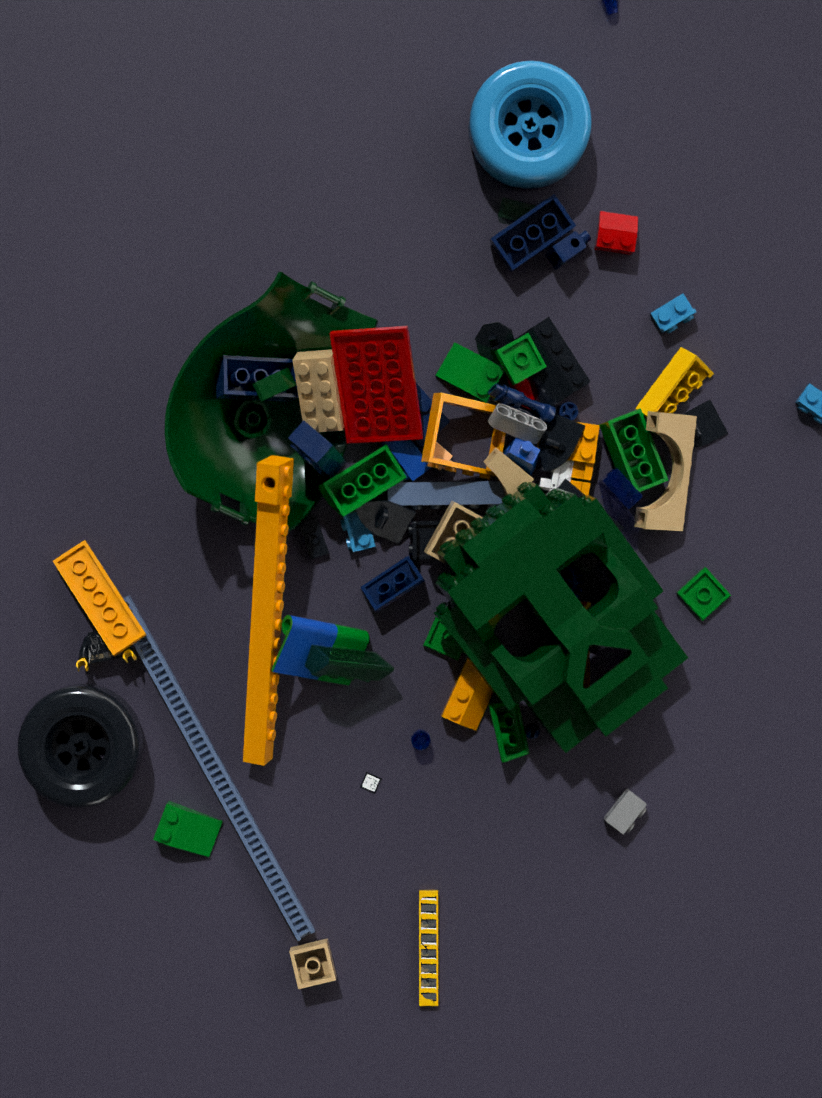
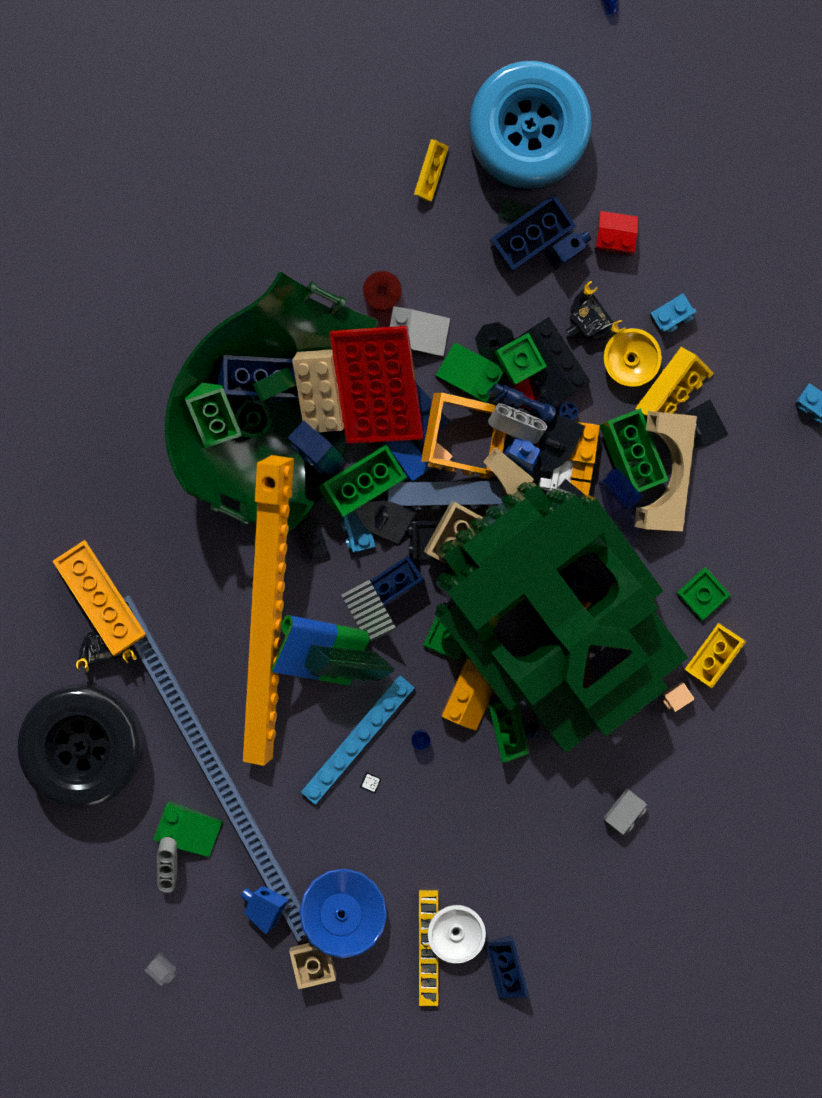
none -> clear brick [144,952,176,986]
none -> light grey beam [157,837,177,893]
none -> green slope [185,383,242,448]
none -> blue torso [241,886,289,934]
none -> blue dish [299,868,387,958]
none -> dark azure plate [301,675,415,804]
none -> sticker [341,580,397,643]
none -> clear red brick [363,271,402,312]
none -> light grey slope [390,306,450,356]
none -> yellow plate [414,139,449,202]
none -> white dish [428,905,486,963]
none -> dark blue slope [484,935,529,998]
none -> torso [565,281,626,341]
none -> yellow dish [603,328,662,387]
none -> light nougat brick [662,682,694,712]
none -> yellow slope [685,623,746,688]

